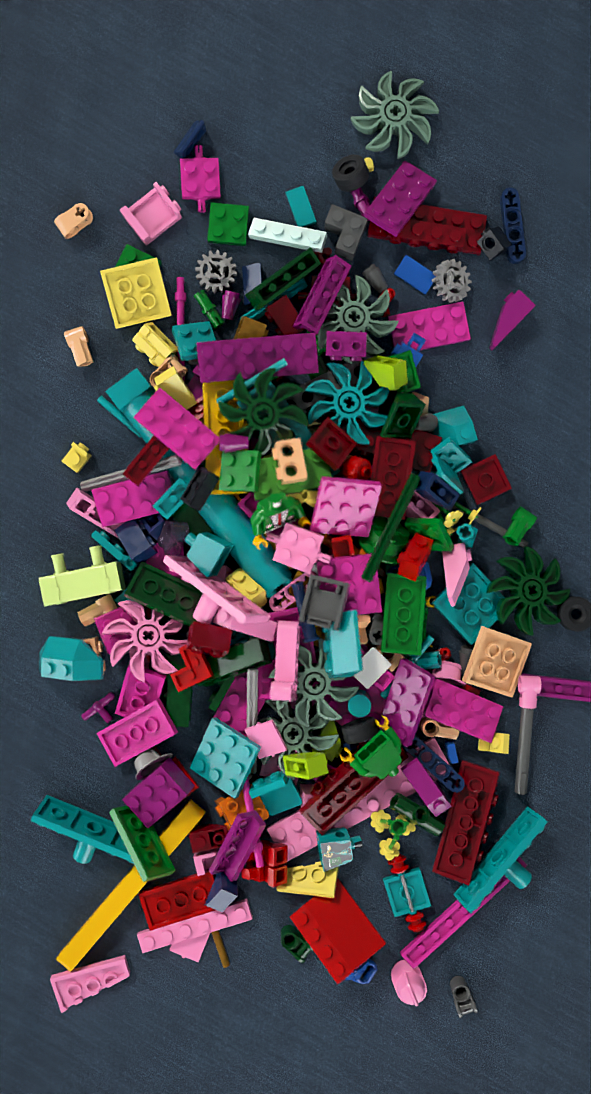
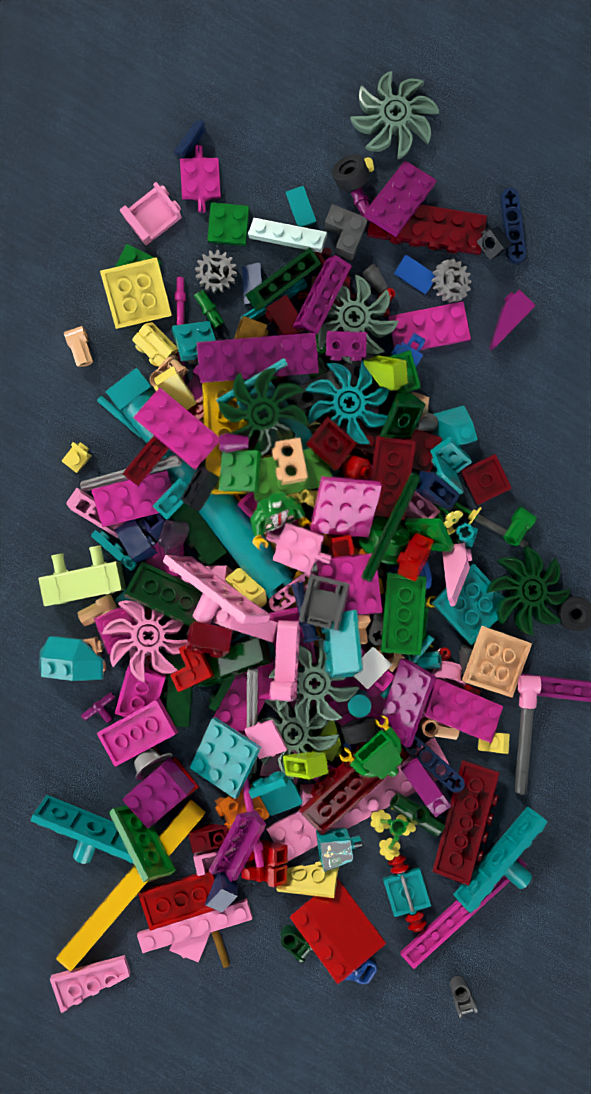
light nougat piece [54,203,93,239] -> none
teal torso [185,532,234,578] -> none
magenta cone [222,290,241,320] -> none
bright pink piece [391,960,427,1006] -> none
blue tile [445,740,459,764] -> none

